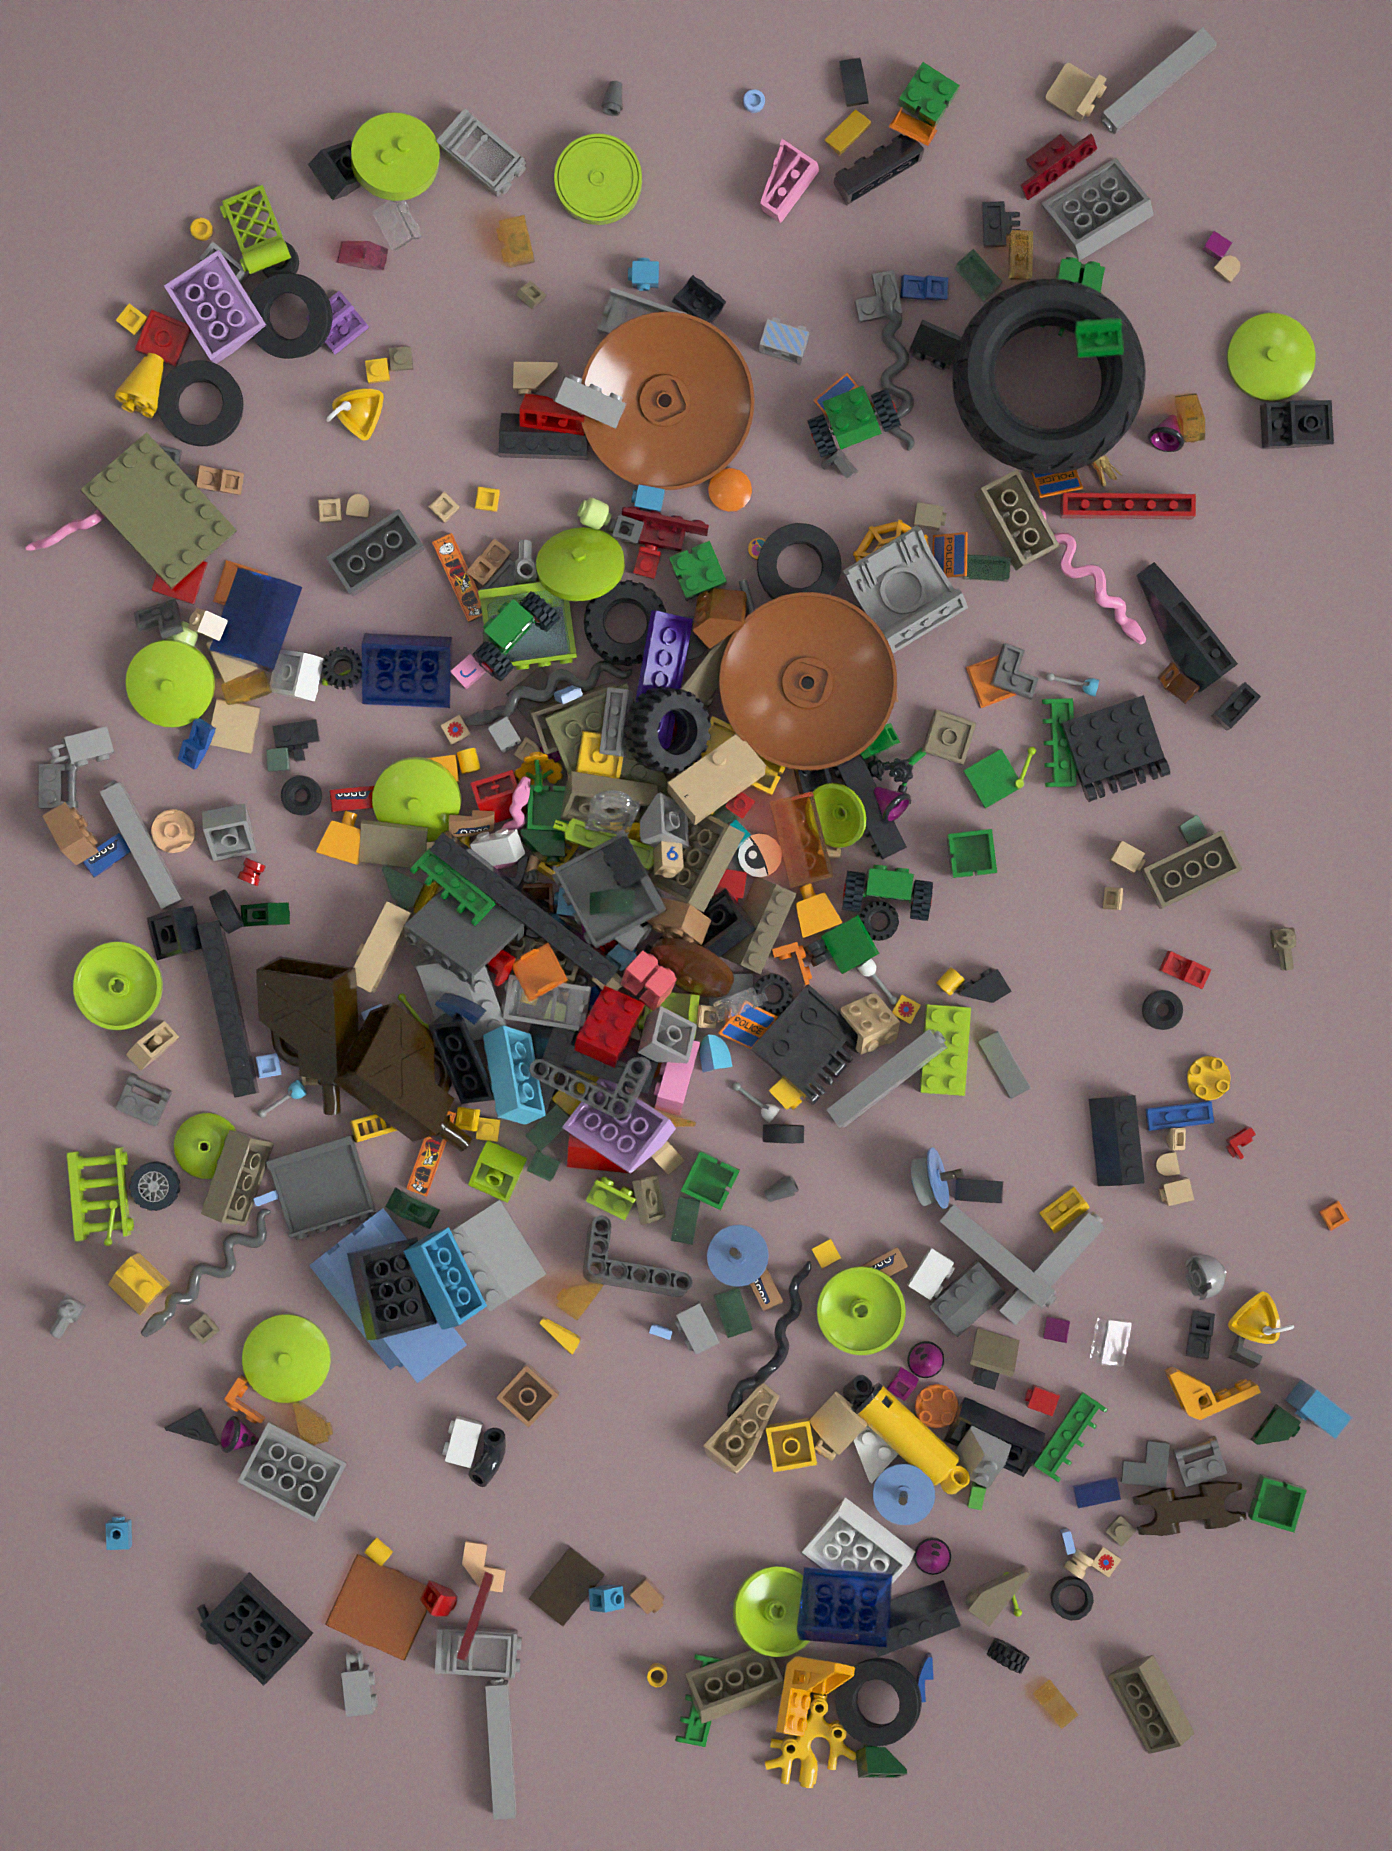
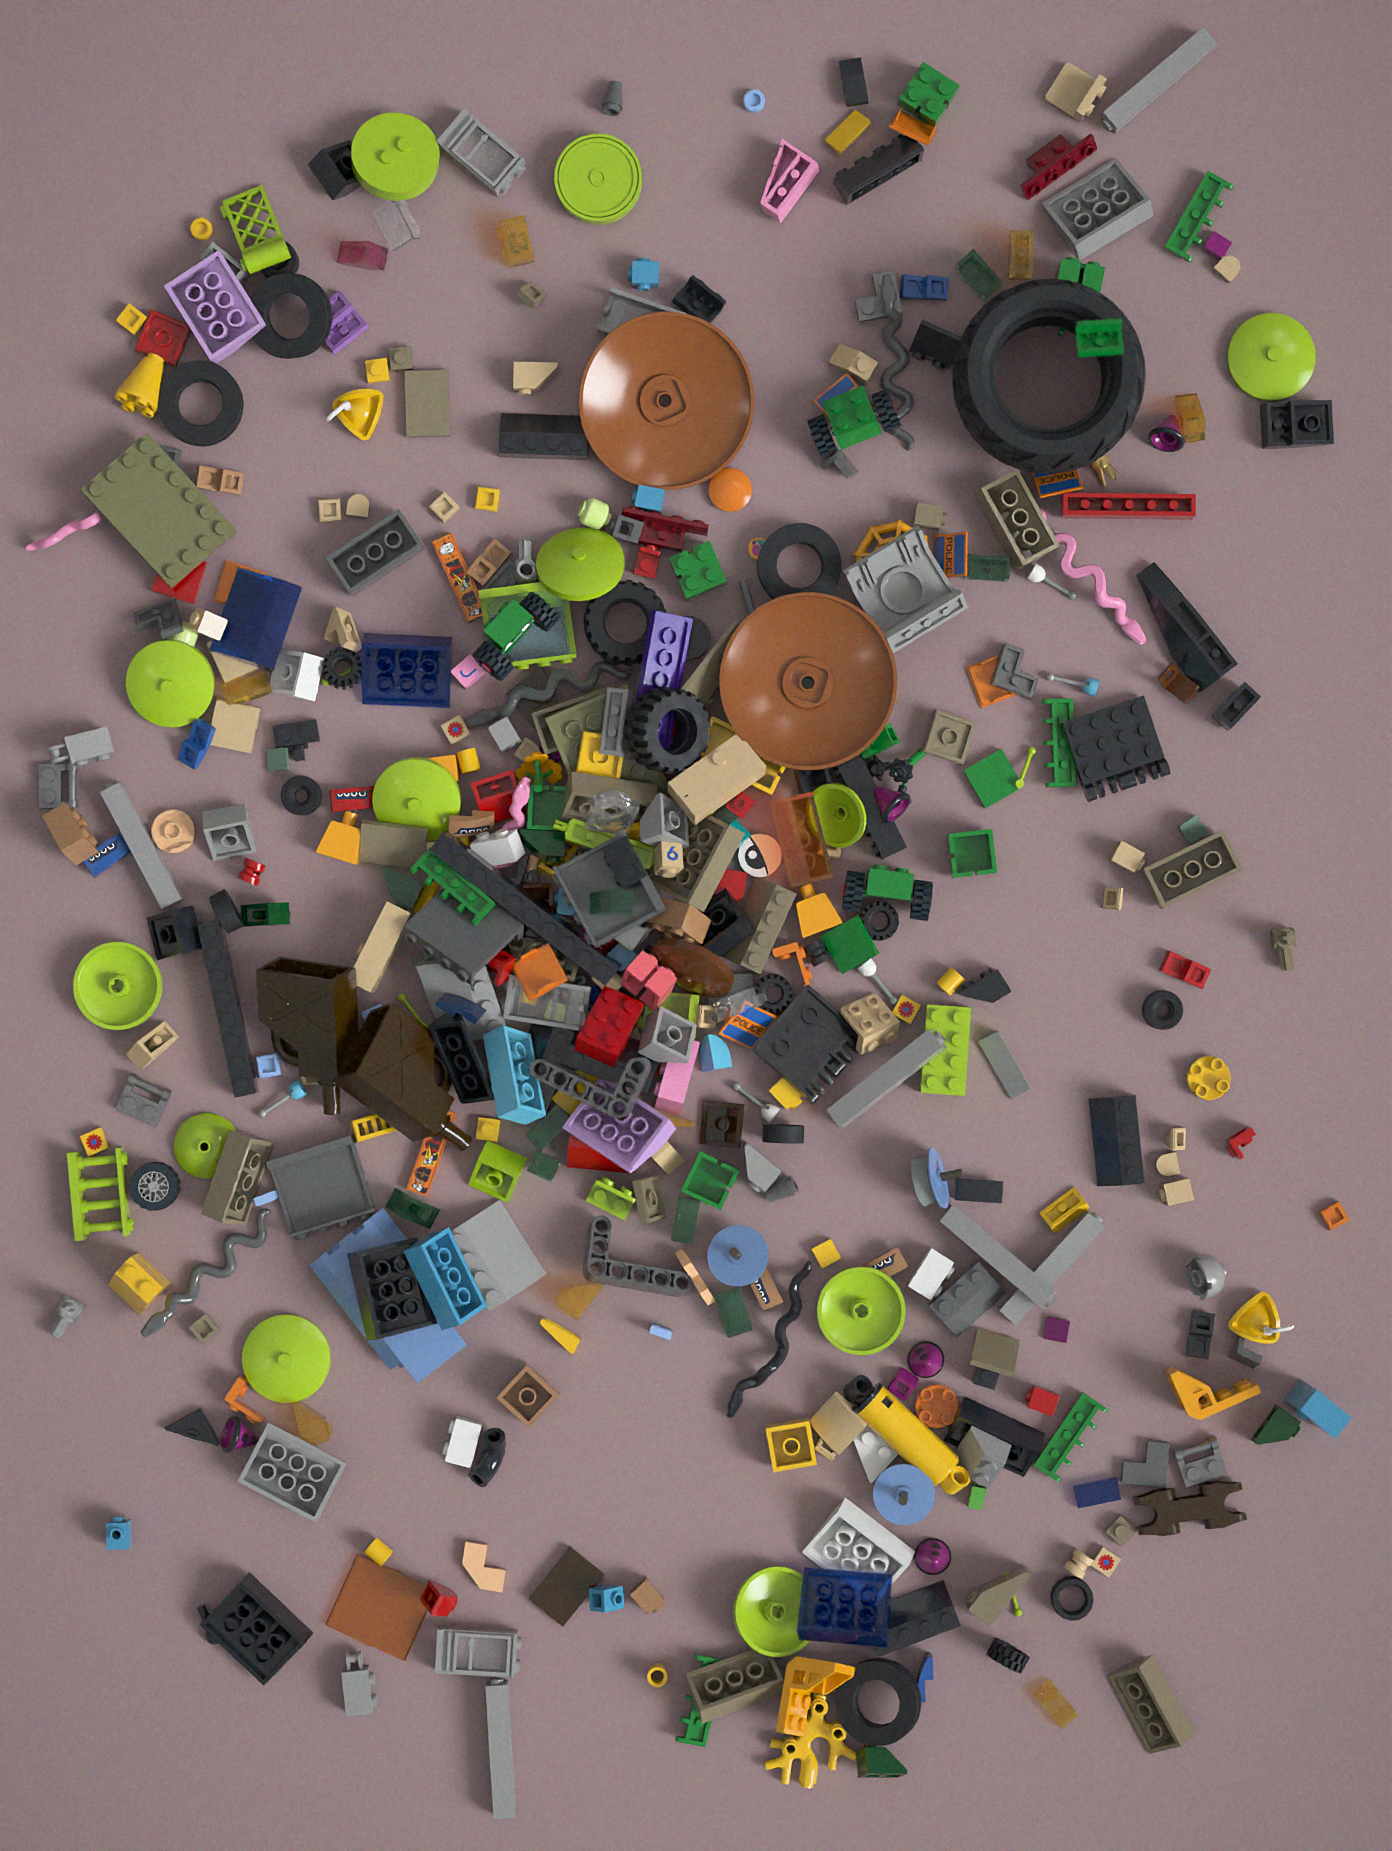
lime hinge [104,1200,118,1246] -> none
yellow tile [455,1107,480,1131] -> none
dark red tile [457,1572,494,1661] -> none
red slope [519,393,585,436] -> none
light grey brick [553,374,626,428] -> none
light blue tile [554,685,583,704] -> none
light grey brick [674,1301,720,1355] -> none
dark orange slope [693,588,747,649] -> none
tan wedge [703,1383,779,1474] -> none
light grey container [759,317,810,365] -> none
black hinge [982,201,1021,248] -> none
light blue tile [1060,1528,1076,1555] -> none
clear bracket [1090,1317,1132,1367] -> none
blue tile [1145,1101,1214,1131] -> none
green piece [1248,1474,1307,1533] -> none
none -> yellow tile [80,1127,110,1157]
none -> tan slope [324,607,363,652]
none -> dark tan tile [404,370,451,438]
none -> light nougat tile [675,1249,715,1305]
none -> dark brown slope [699,1100,745,1148]
none -> light grey slope [744,1142,782,1192]
none -> tan slope [828,344,878,386]
none -> hinge [1027,563,1077,600]
none -> green hinge [1164,171,1234,263]

